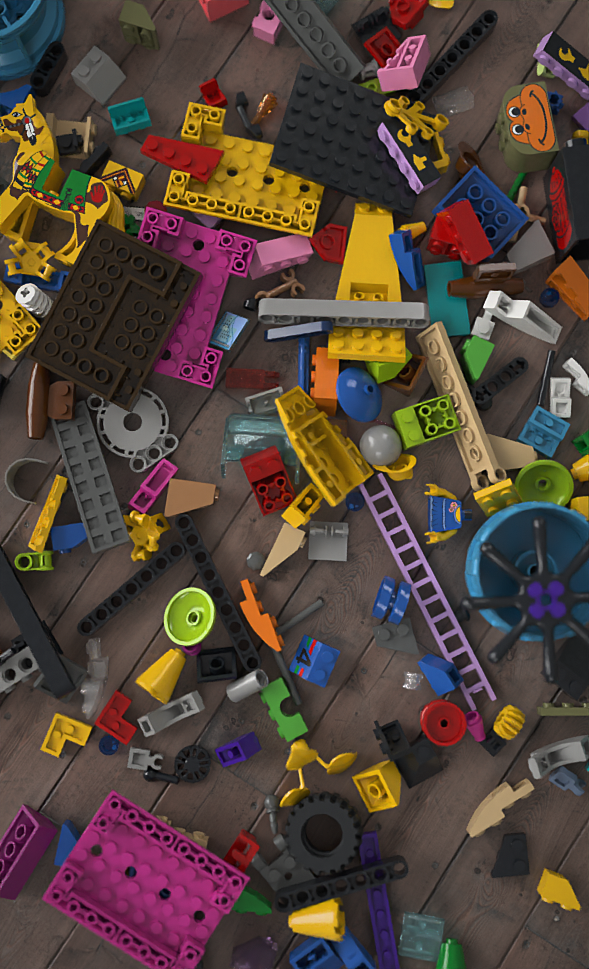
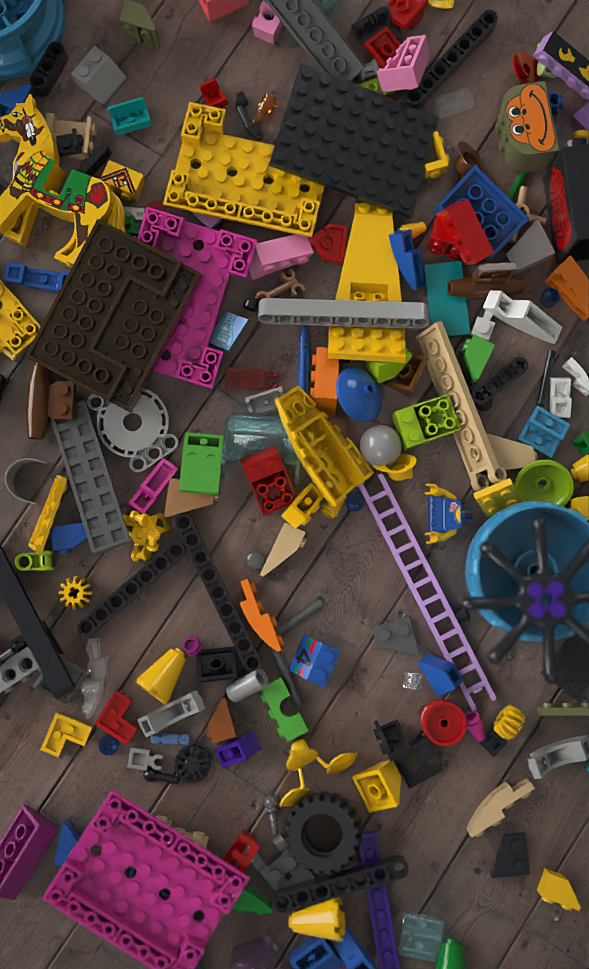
yellow piece [4,237,57,282] -> none
white piece [16,283,54,321] -> none
red wing [140,135,225,185] -> none
lime dish [164,587,216,646] -> none
beam [264,321,334,343] -> none
light grey hinge [308,521,349,561] -> none
blue wheel [372,575,412,625] -> none
brick [377,116,442,195] -> none
yellow plant [384,96,449,140] -> none
sand blue plate [549,765,586,796] -> none
none -> yellow gear [58,576,93,609]
none -> medium blue axle [151,733,190,745]
none -> bright green slope [179,432,224,495]
none -> dark orange slope [206,696,237,743]
none -> yellow cone [321,496,347,520]
none -> red dish [512,51,540,84]

